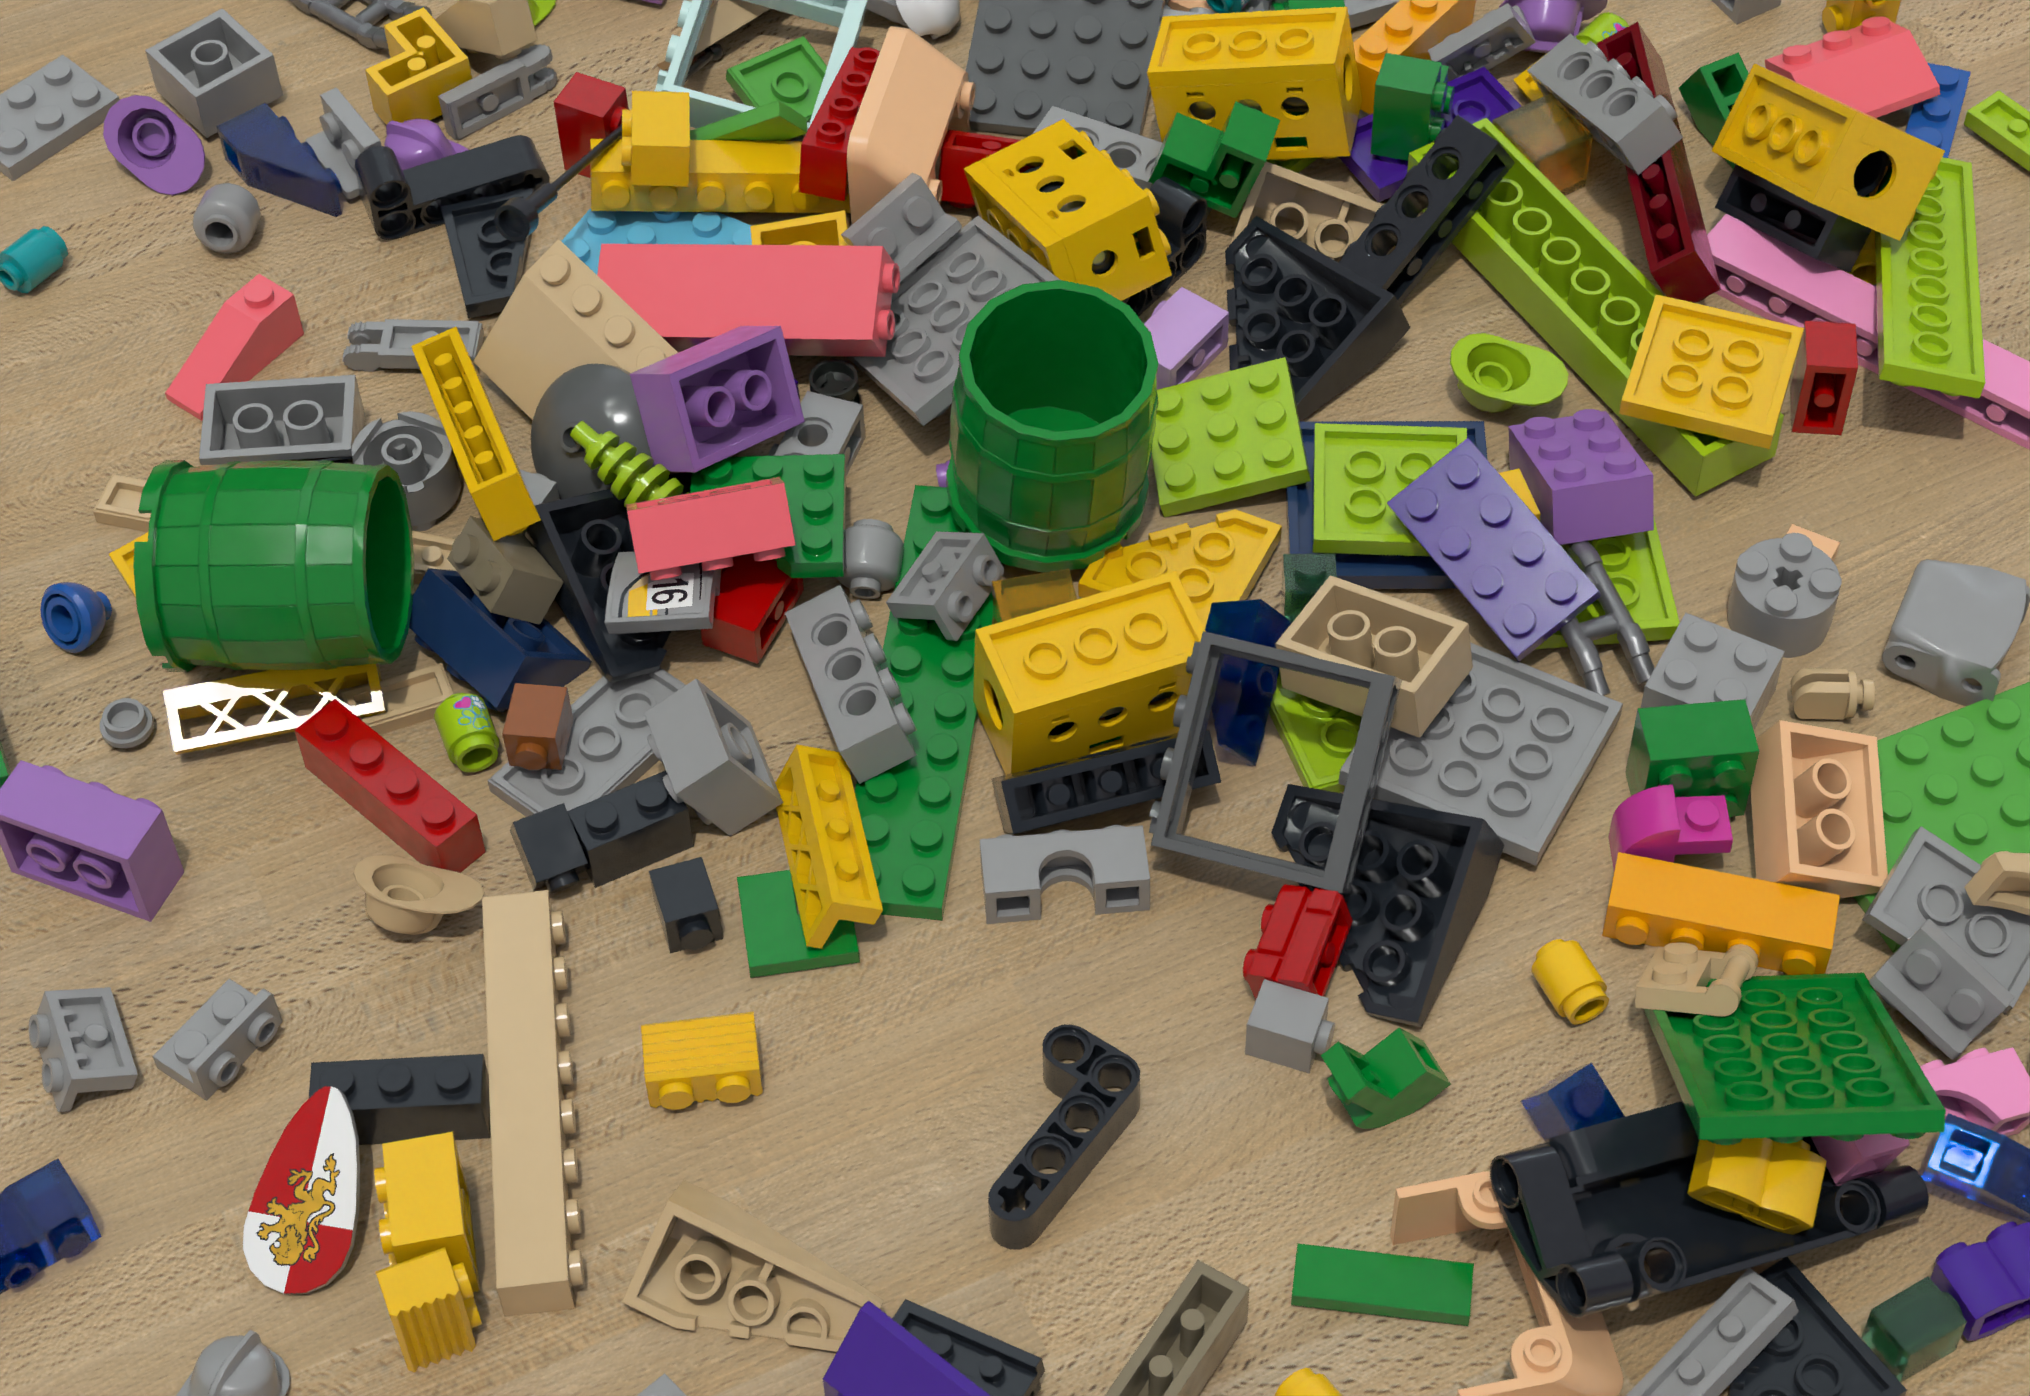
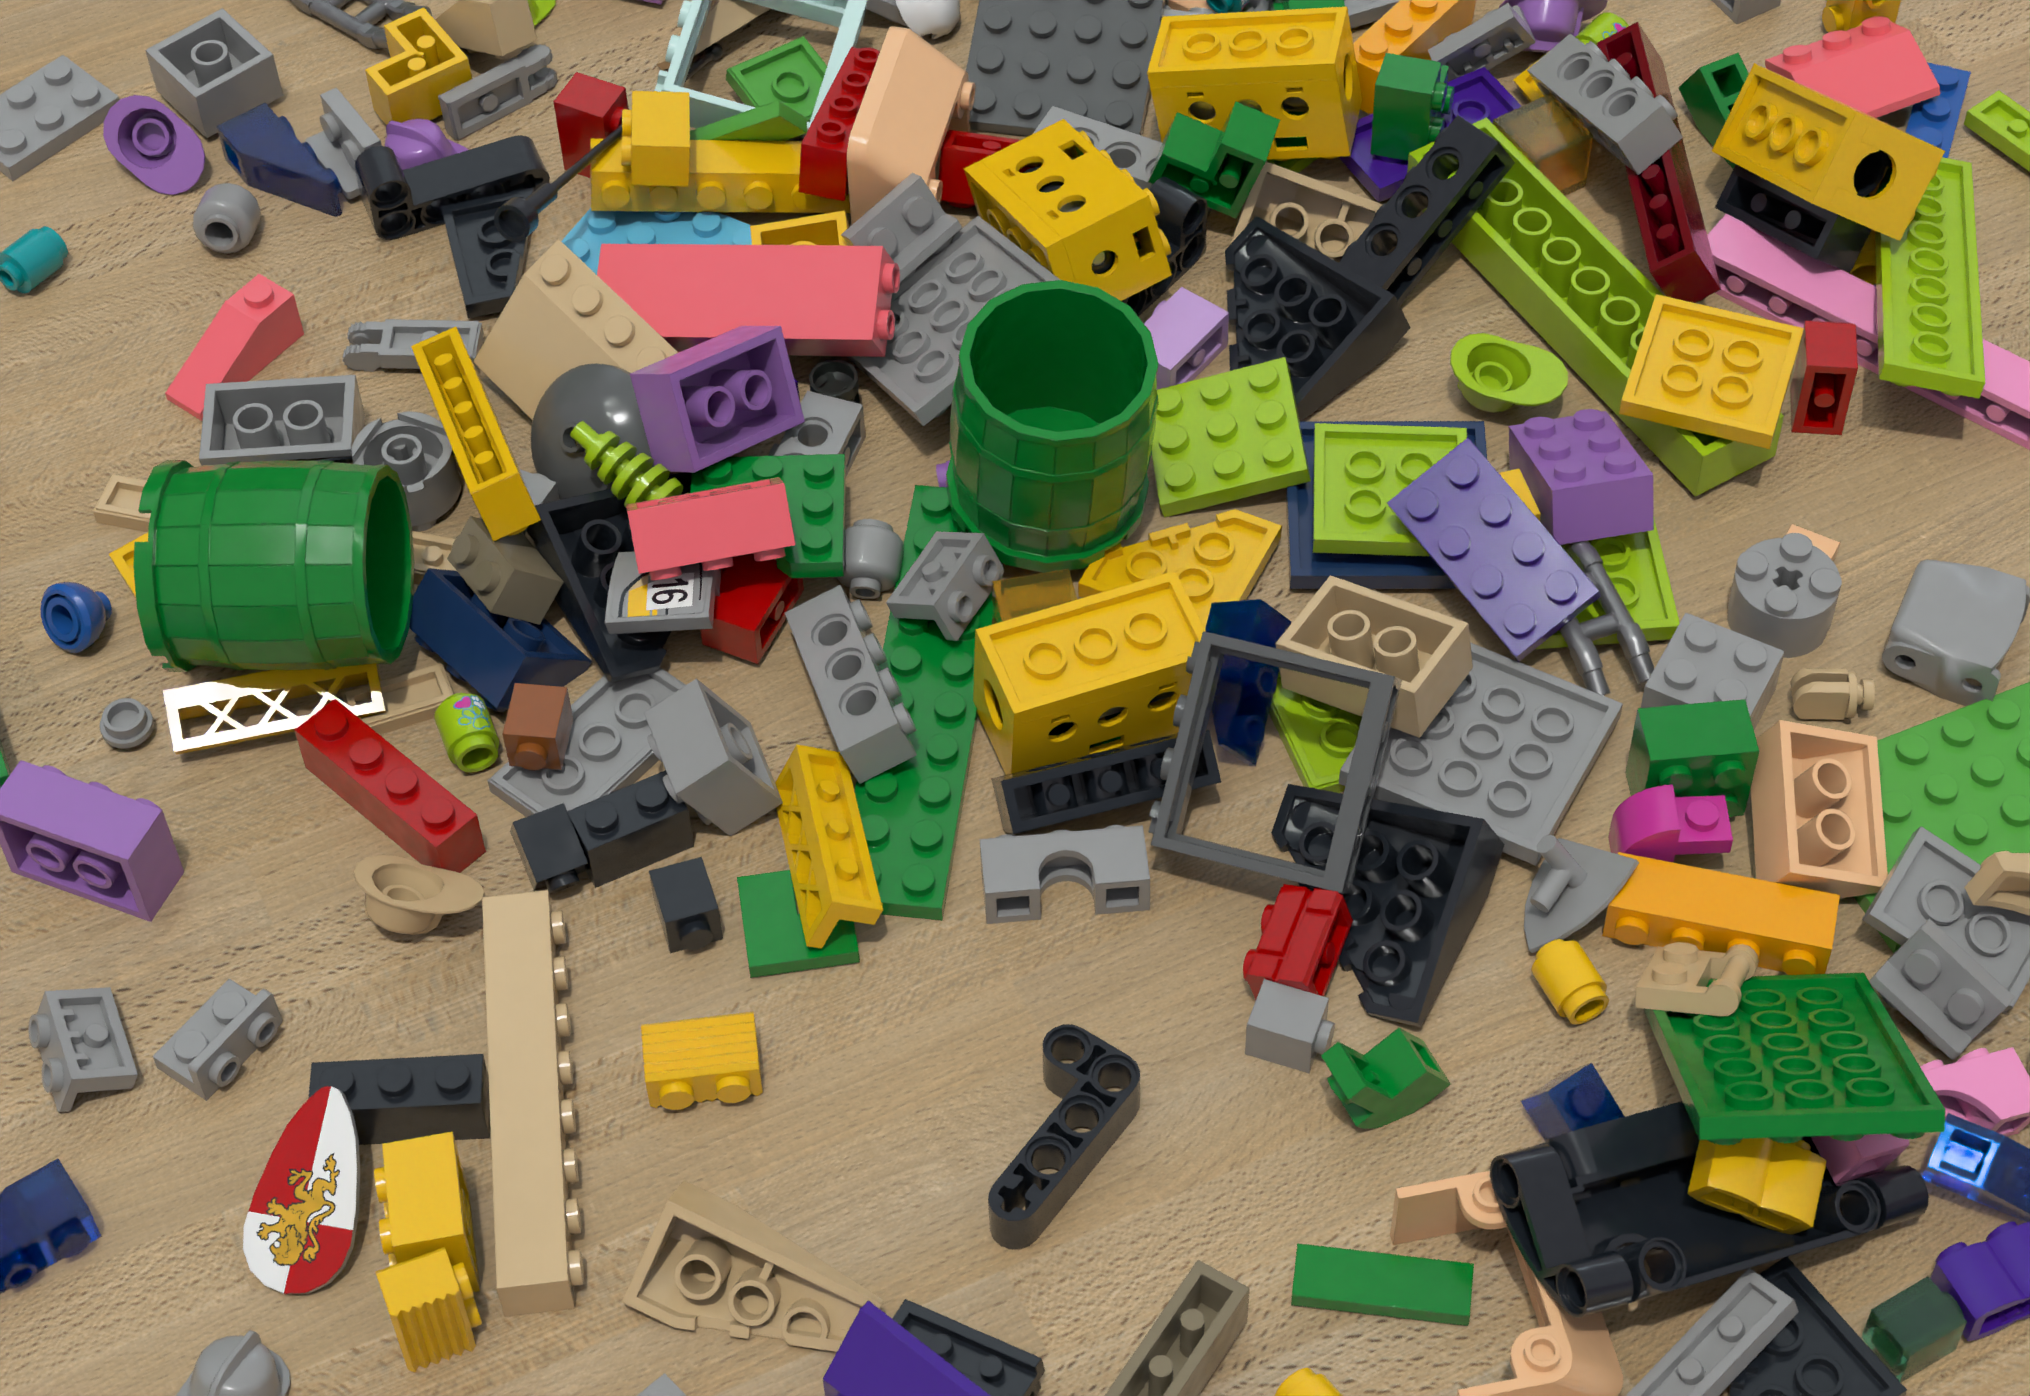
clear green brick [1281,554,1337,633] -> none
none -> light grey shield [1524,835,1639,953]

